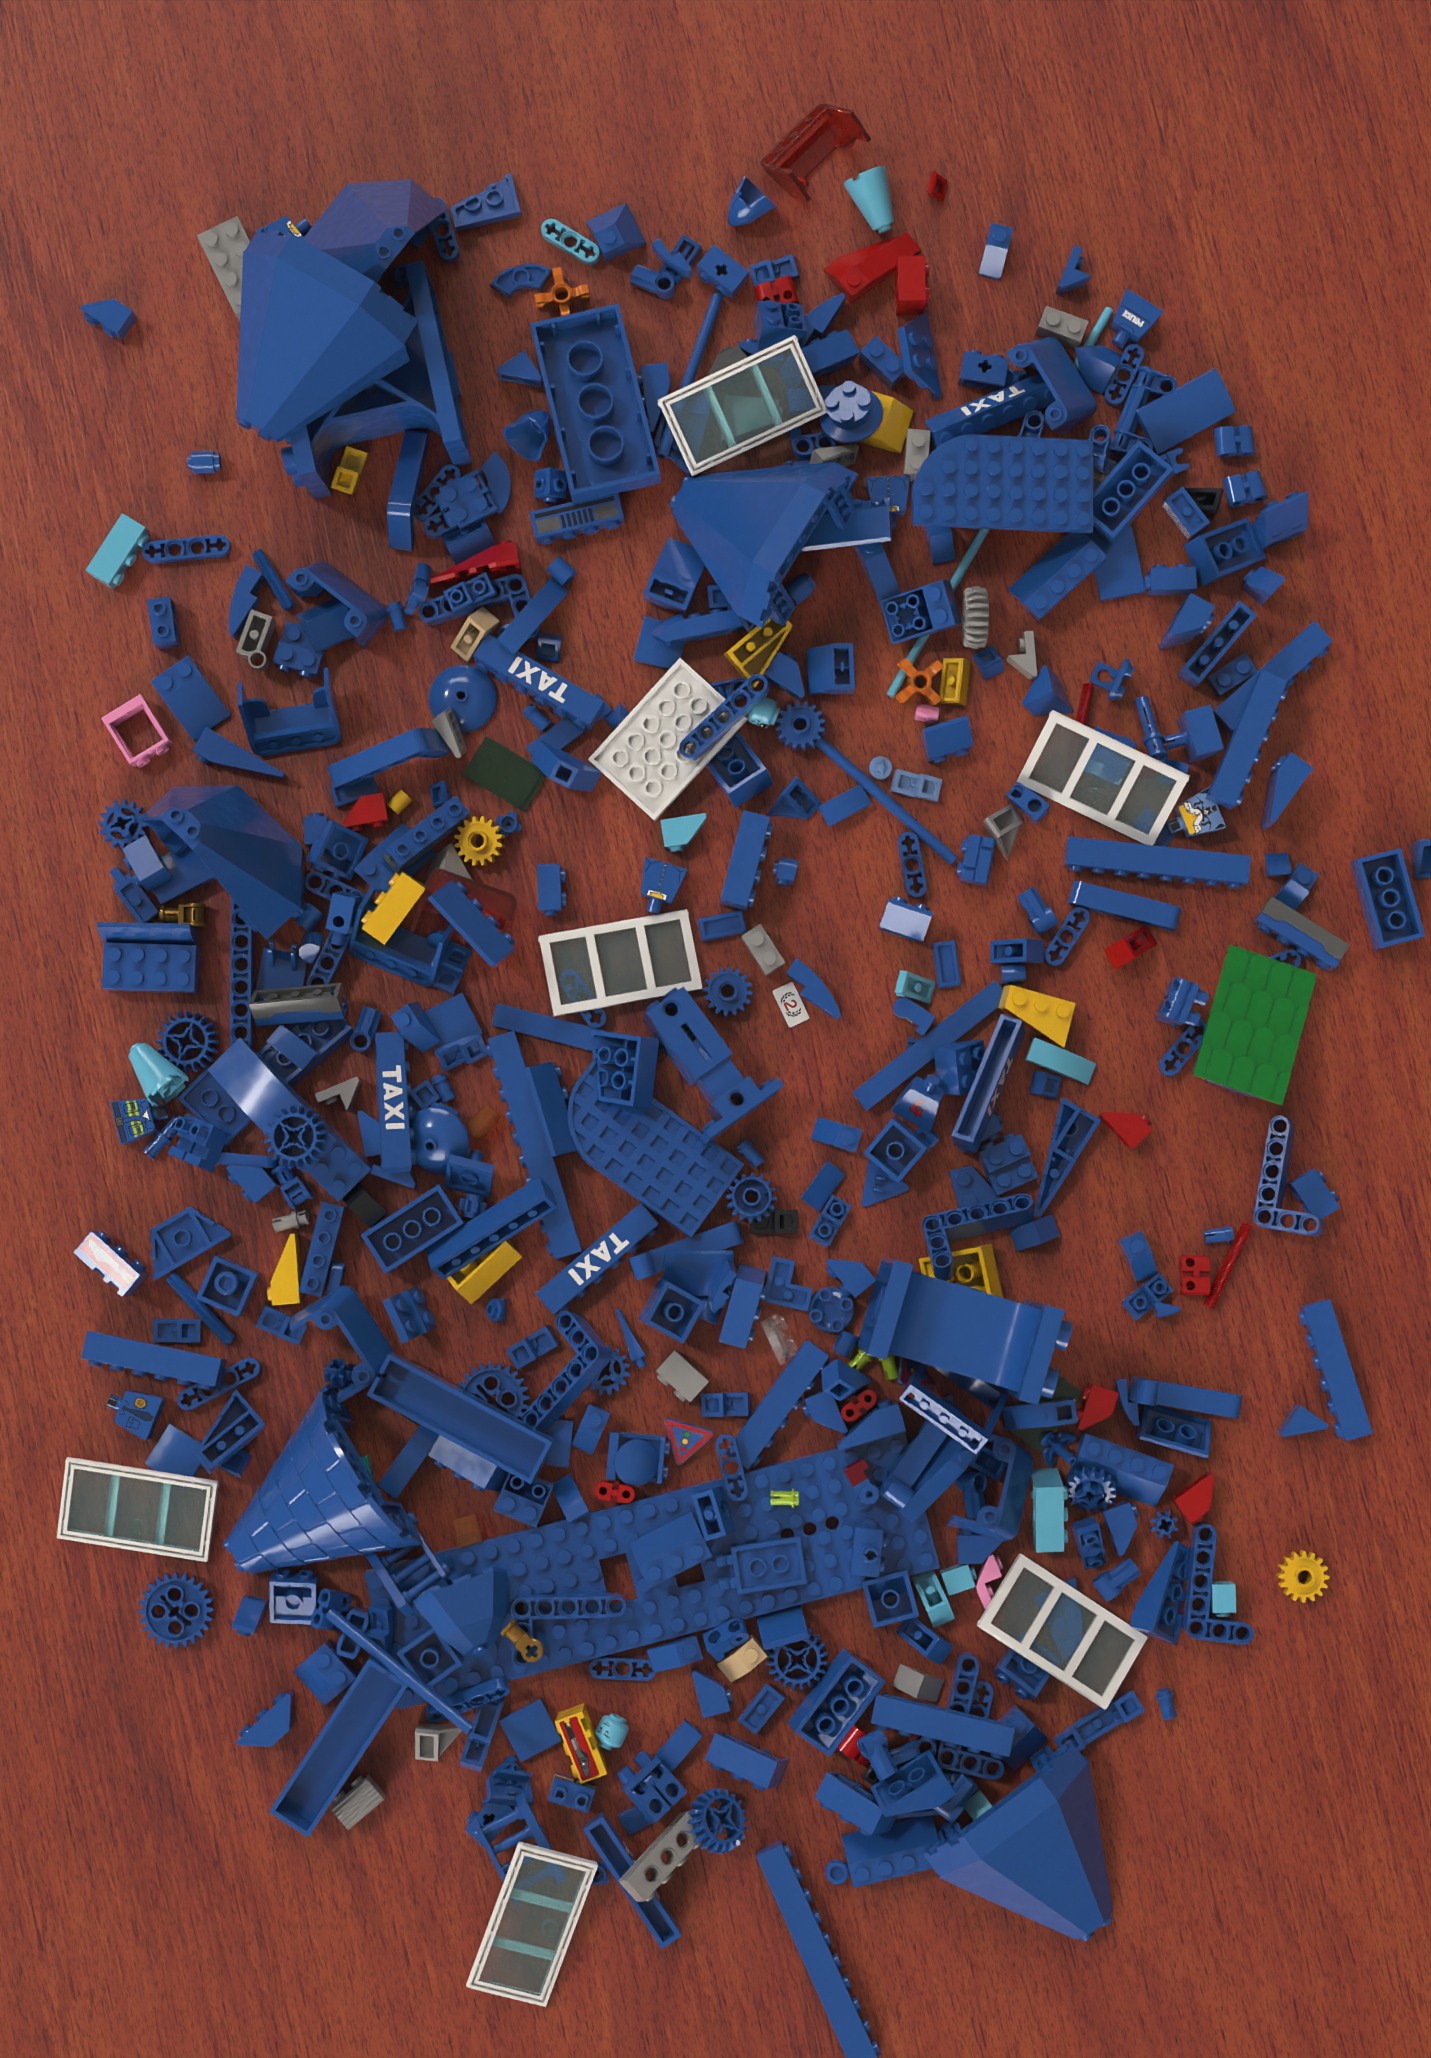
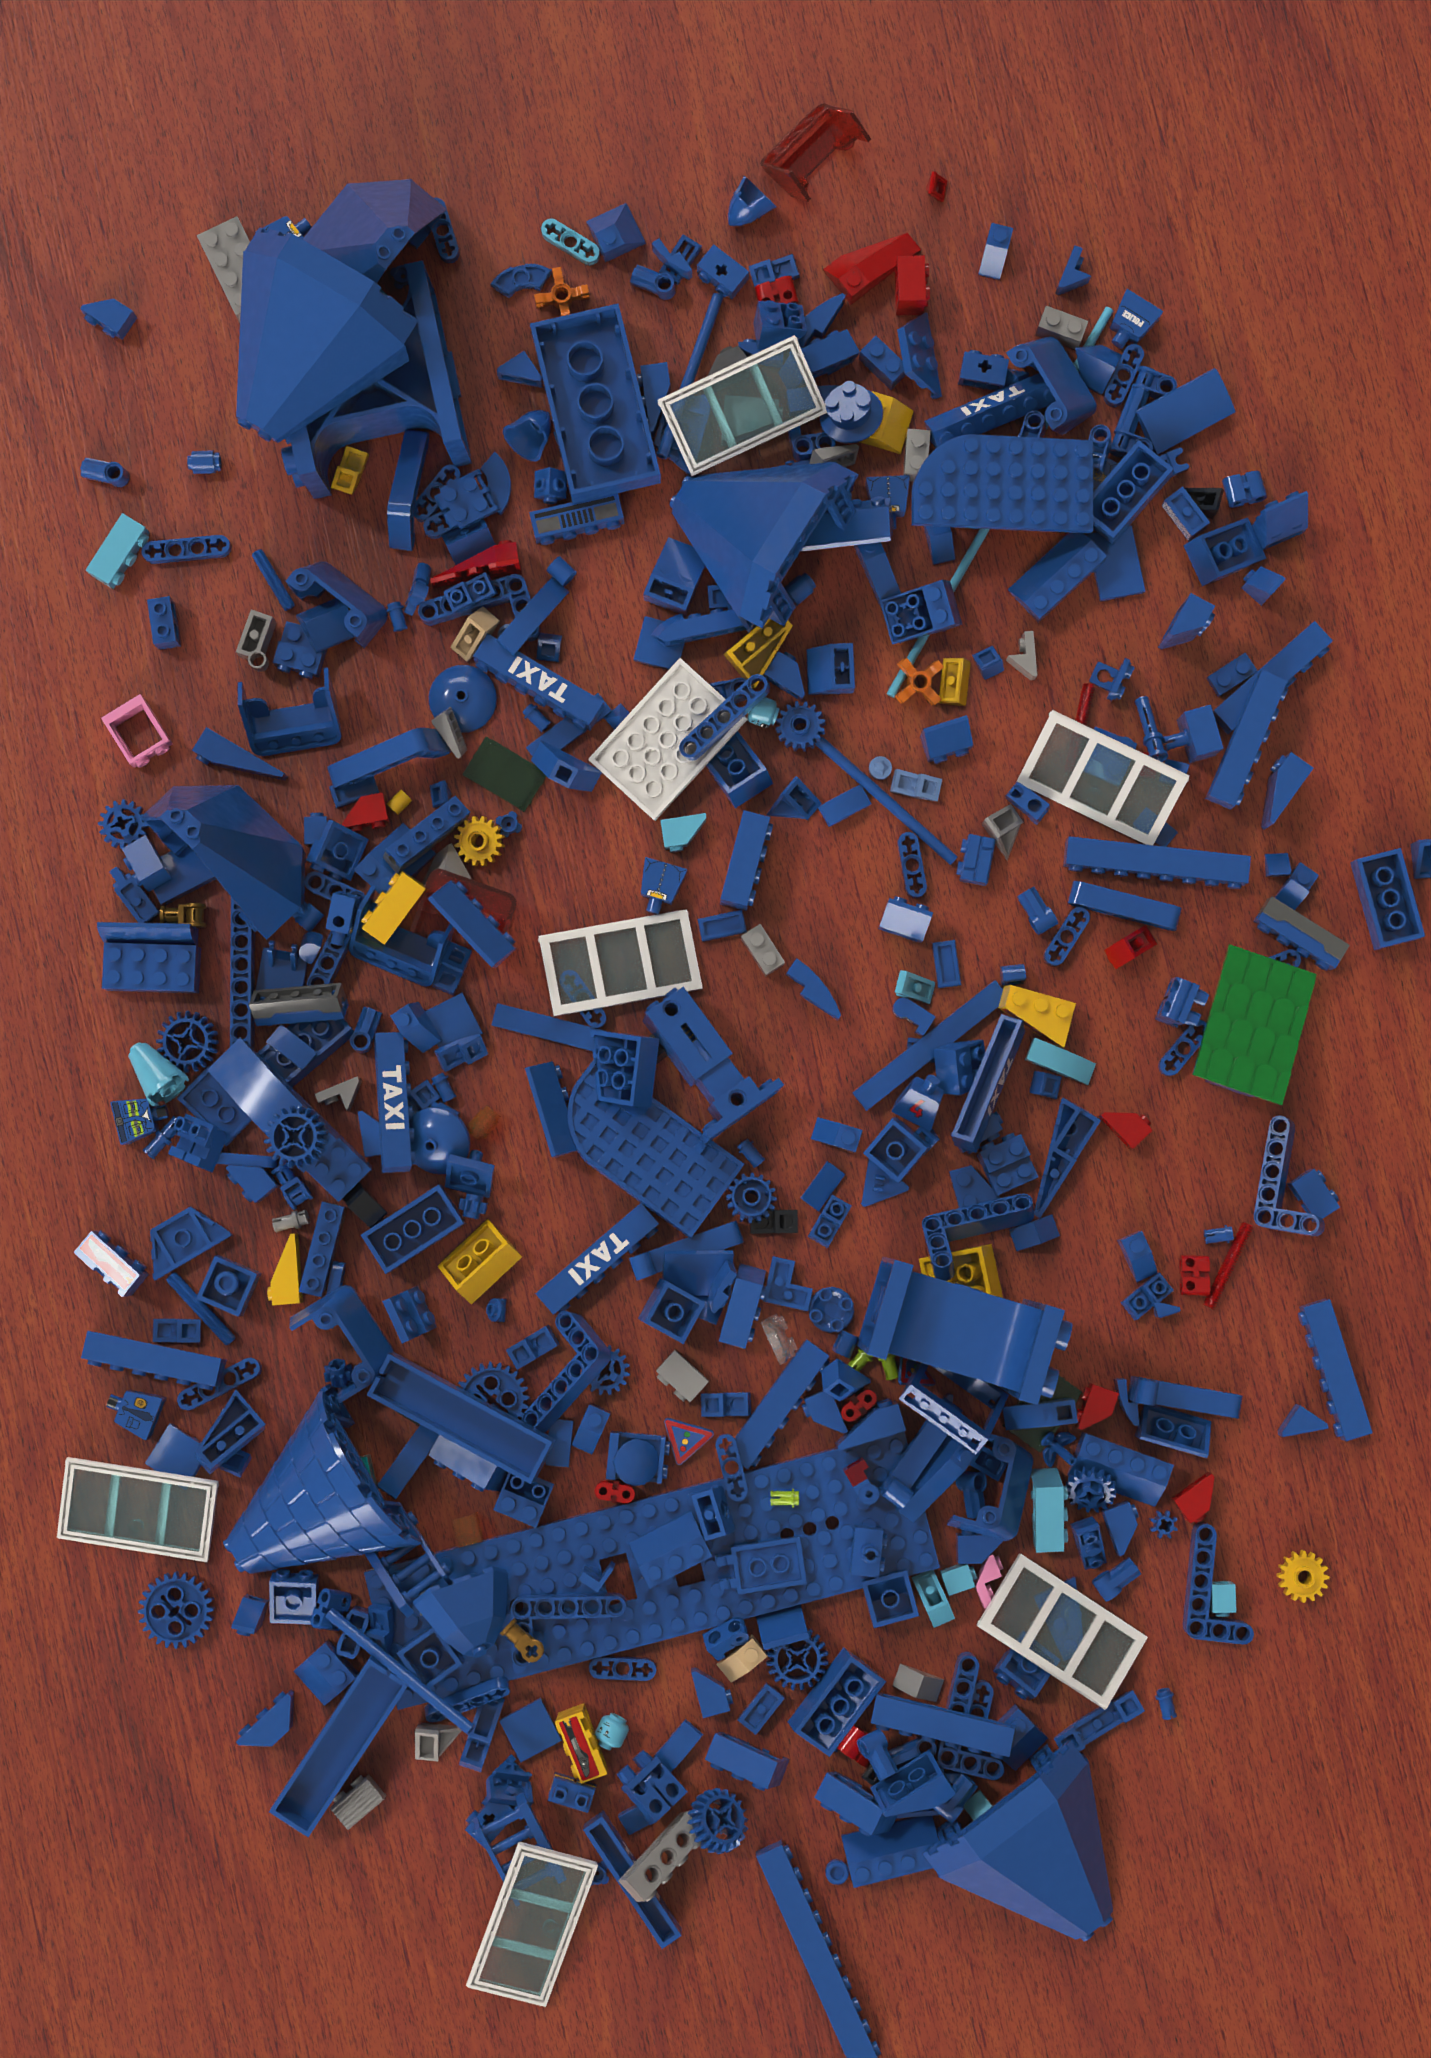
blue slope [151,655,232,741] -> none
blue slope [229,564,265,640] -> none
blue slope [255,1304,308,1346] -> none
blue slope [370,1162,418,1189] -> none
blue brick [426,1177,558,1280] -> none
blue wing [450,172,522,232] -> none
blue brick [485,1031,583,1259] -> none
blue brick [537,864,567,916] -> none
blue slope [552,1473,591,1524] -> none
blue piece [616,1309,647,1369] -> none
blue slope [646,1634,703,1673] -> none
blue gear [703,966,753,1017] -> none
white sticker [772,982,809,1028] -> none
blue plate [773,857,799,887] -> none
blue slope [825,1259,876,1298] -> none
medium azure cone [843,165,894,234] -> none
blue slope [896,1617,954,1666] -> none
bright pink slope [914,703,939,724] -> none
light grey gear [961,586,989,649] -> none
blue slope [990,938,1044,964] -> none
blue slope [1021,665,1073,715] -> none
blue wedge [1130,1541,1190,1645] -> none
blue brick [1144,563,1197,596] -> none
torso [1167,787,1226,838] -> none
blue brick [1177,600,1257,689] -> none
blue piece [1214,425,1255,458] -> none
none -> blue piece [80,457,129,487]
none -> blue panel [578,1561,615,1593]

